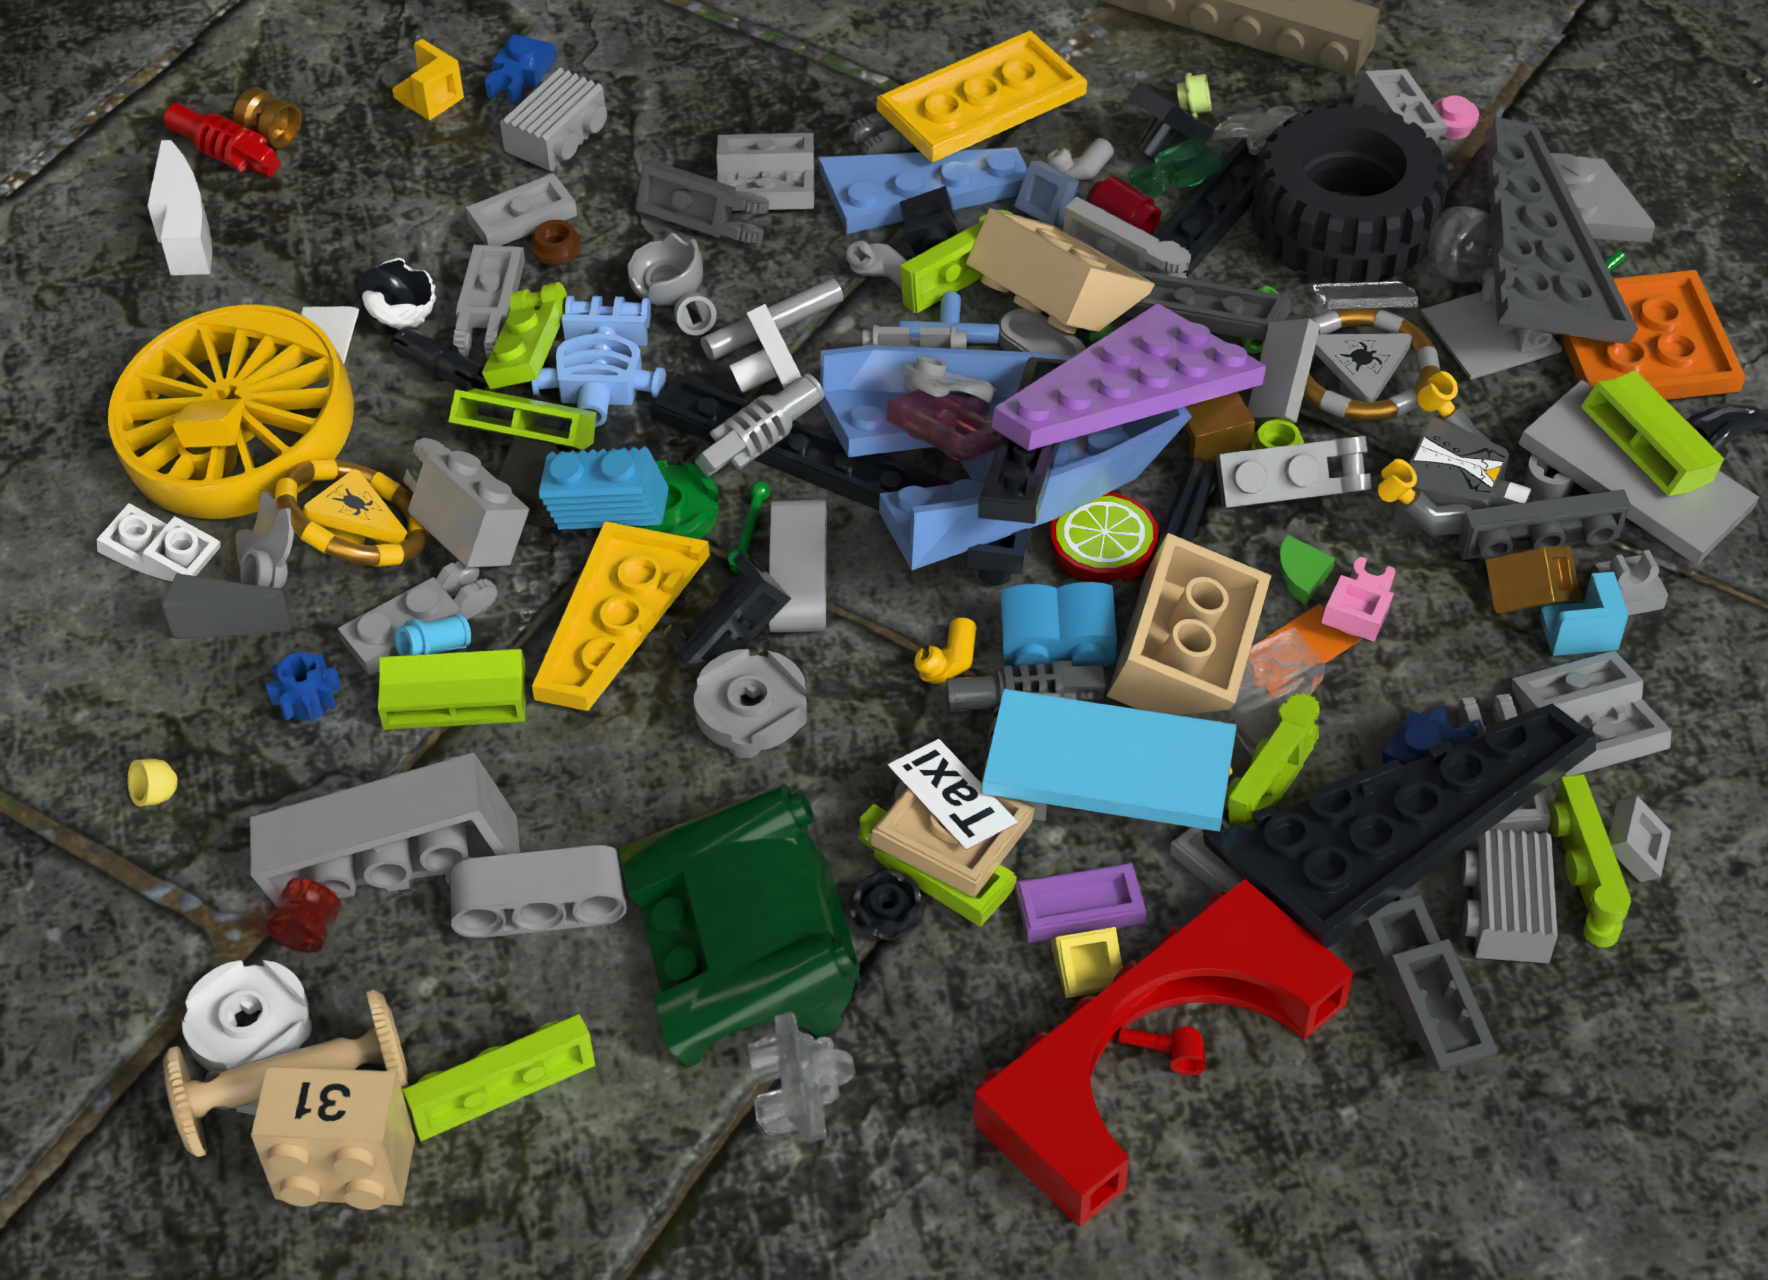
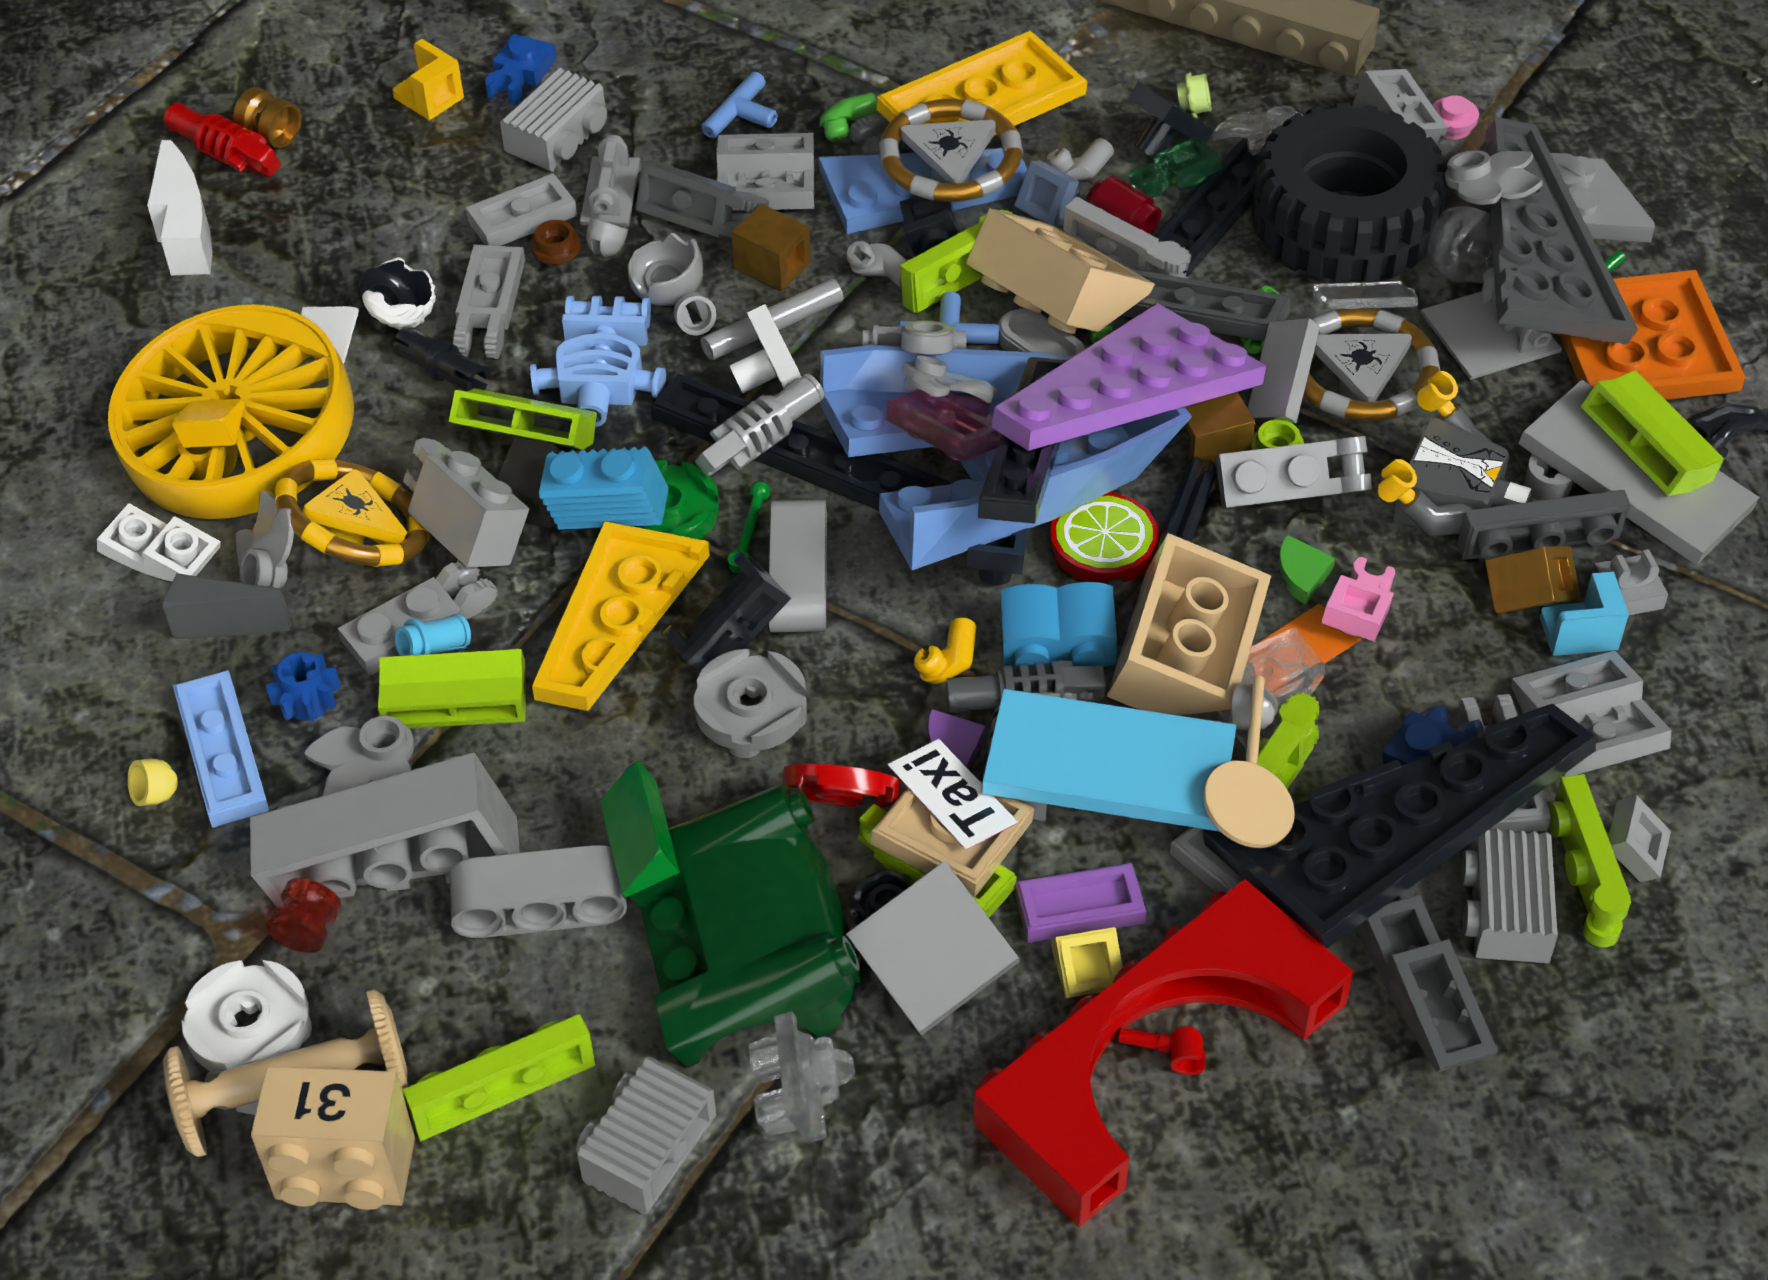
lime plate [482,282,567,390] -> none
none -> light blue tile [173,670,269,828]
none -> light grey plate [305,716,414,796]
none -> light grey brick [576,1057,716,1215]
none -> light grey hinge [580,135,640,226]
none -> light grey hinge [586,218,628,257]
none -> green slope [600,760,680,898]
none -> medium blue piece [702,72,777,138]
none -> pearl gold panel [731,205,811,292]
none -> red tile [782,764,900,808]
none -> bright green arm [820,92,878,141]
none -> light grey tile [846,861,1020,1036]
none -> light grey piece [879,99,1023,202]
none -> light grey tile [901,321,954,355]
none -> medium lavender tile [928,709,986,771]
none -> tan piece [1203,675,1294,848]
none -> light grey hinge [1232,683,1278,730]
none -> light grey plate [1445,150,1543,205]

